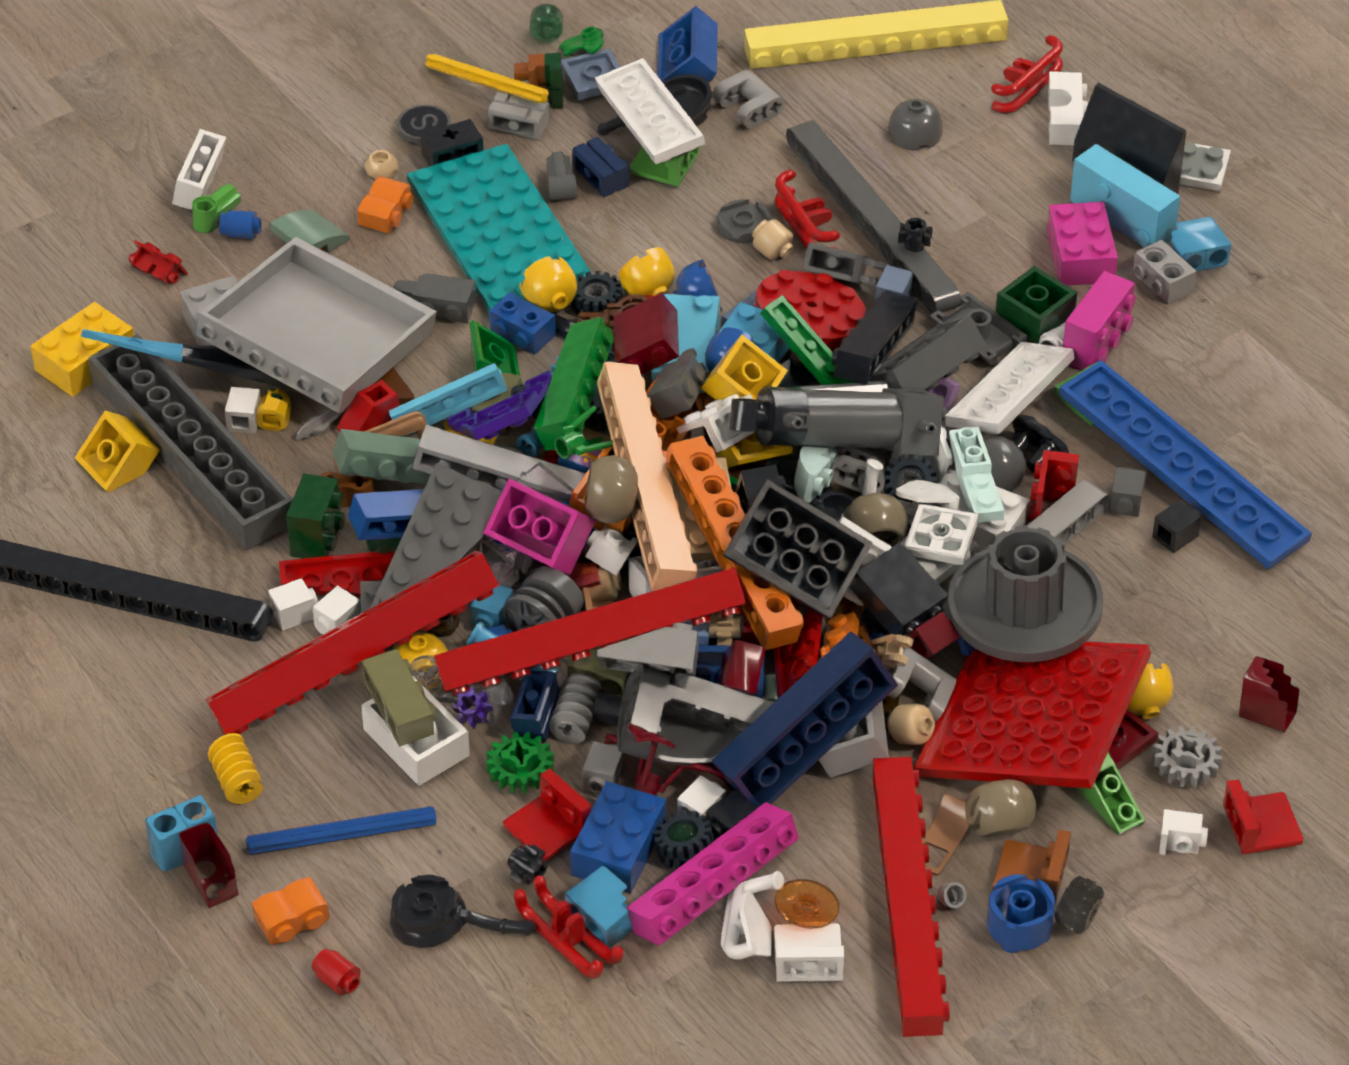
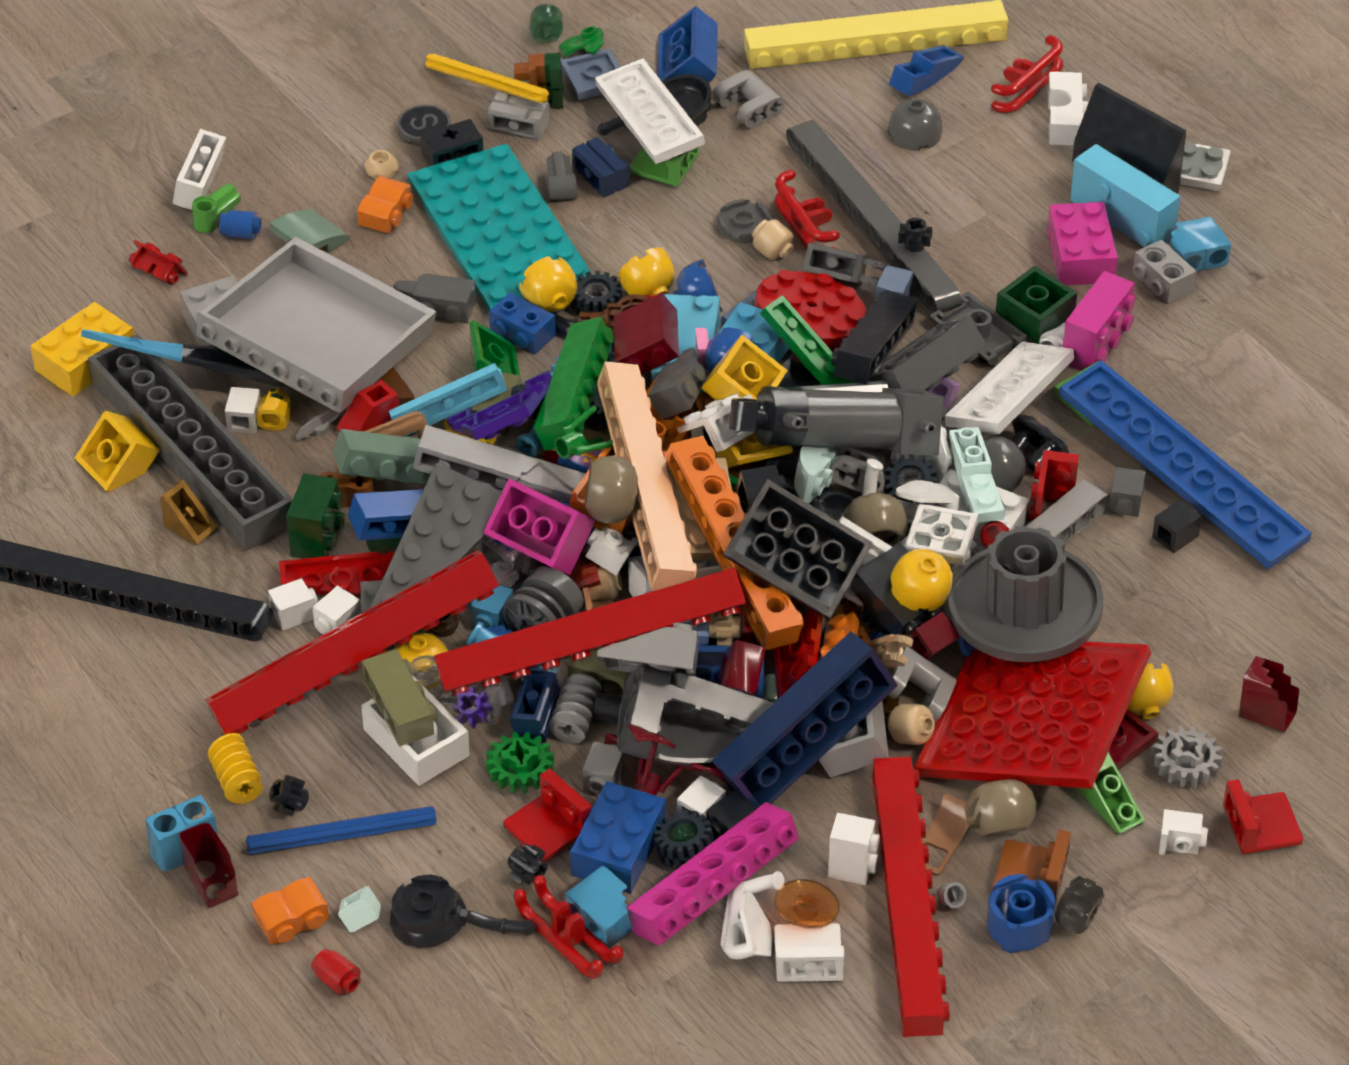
none -> pearl gold slope [160,480,218,545]
none -> black gear [269,774,309,816]
none -> light aqua slope [338,886,381,933]
none -> bright pink tile [695,328,709,369]
none -> white brick [828,813,880,885]
none -> blue slope [889,45,964,96]
none -> yellow cylinder [890,548,953,611]
none -> red plate [980,521,1010,547]

